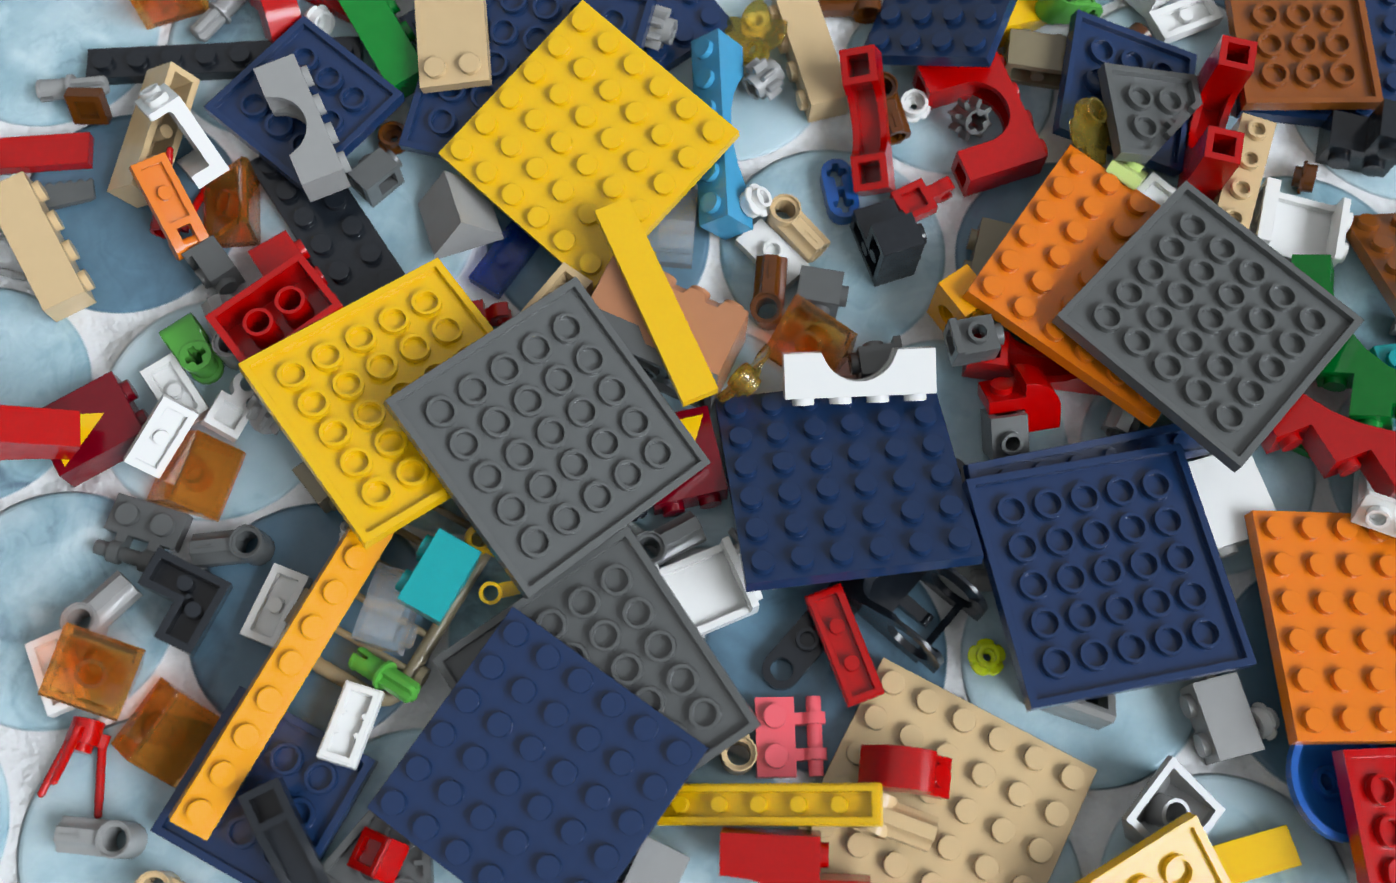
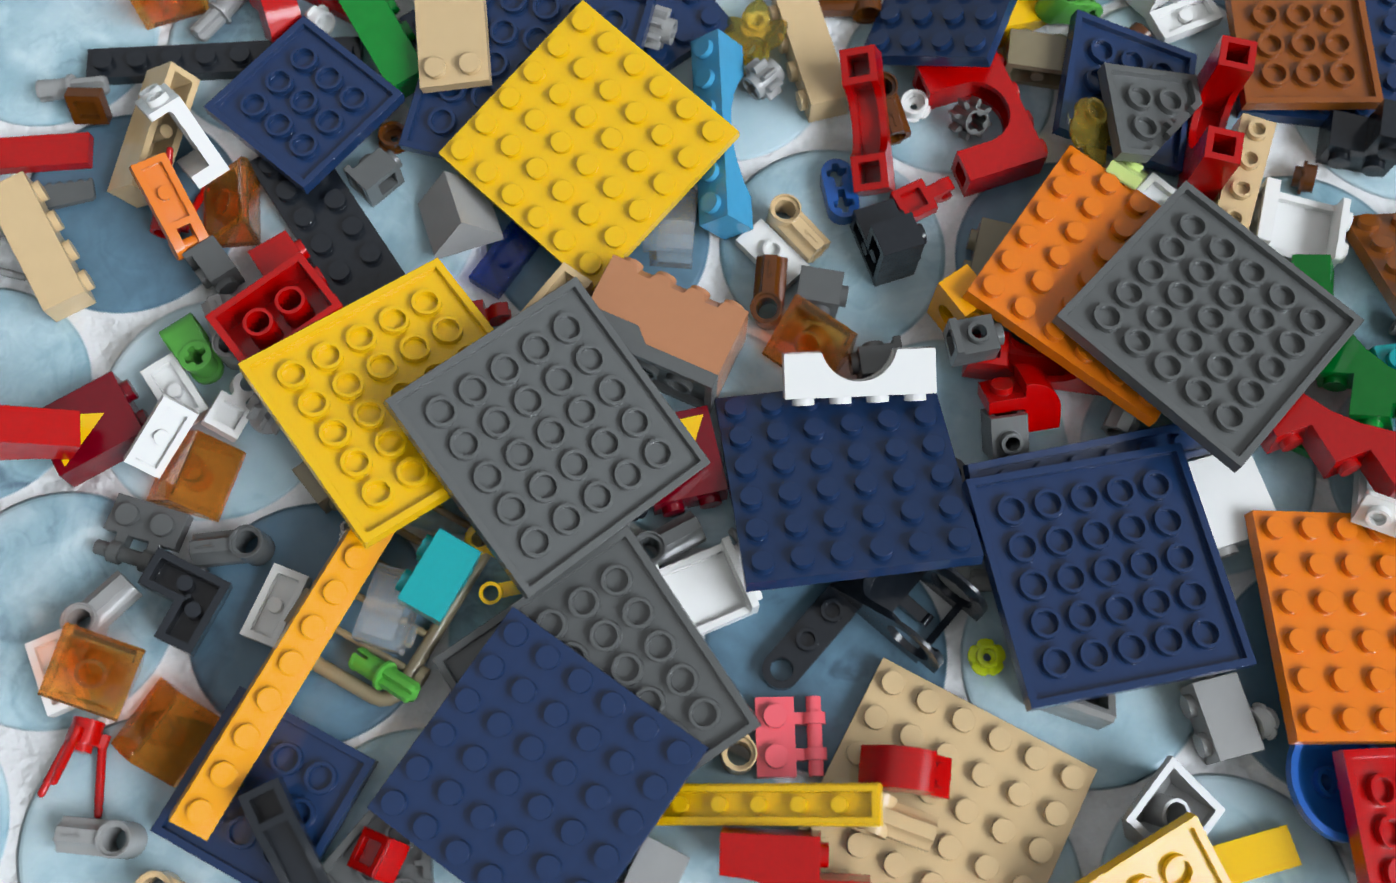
light grey arch [253,53,352,202] -> none
white plate [316,680,385,771] -> none
yellow tile [594,197,718,407] -> none
clear yellow plate [717,344,772,403] -> none
white plate [739,184,772,218] -> none
red tile [804,583,885,708] -> none

